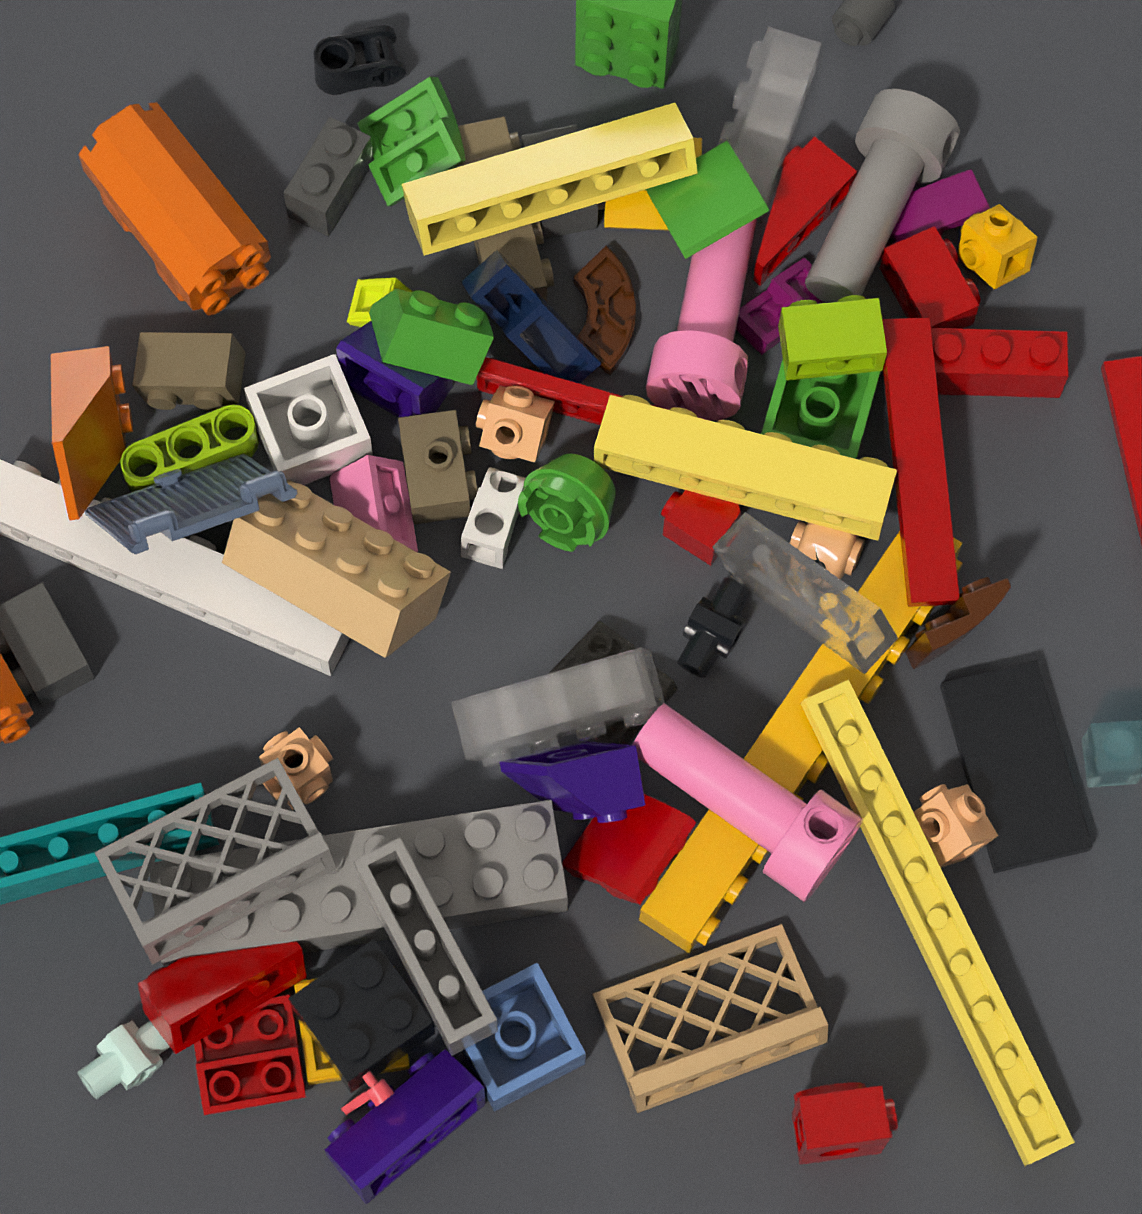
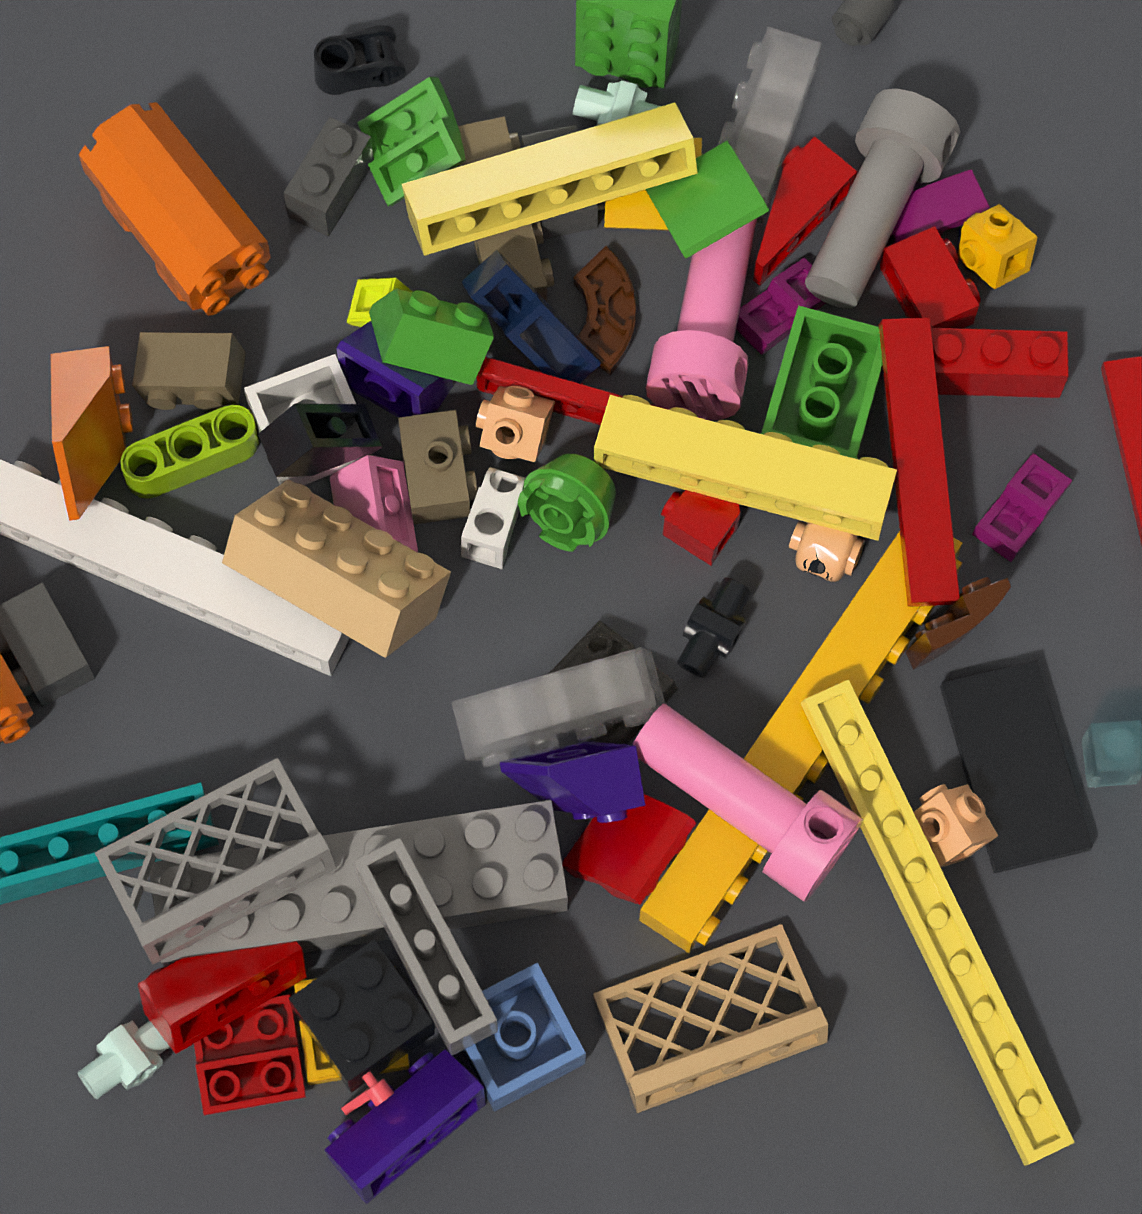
sand blue window [85,453,298,555] -> none
light nougat brick [259,727,333,810] -> none
clear brick [712,512,898,674] -> none
lime brick [778,295,887,380] -> none
red brick [791,1082,897,1165] -> none
none -> black slope [258,404,382,477]
none -> light aqua axle [573,80,661,126]
none -> magenta slope [972,453,1073,562]

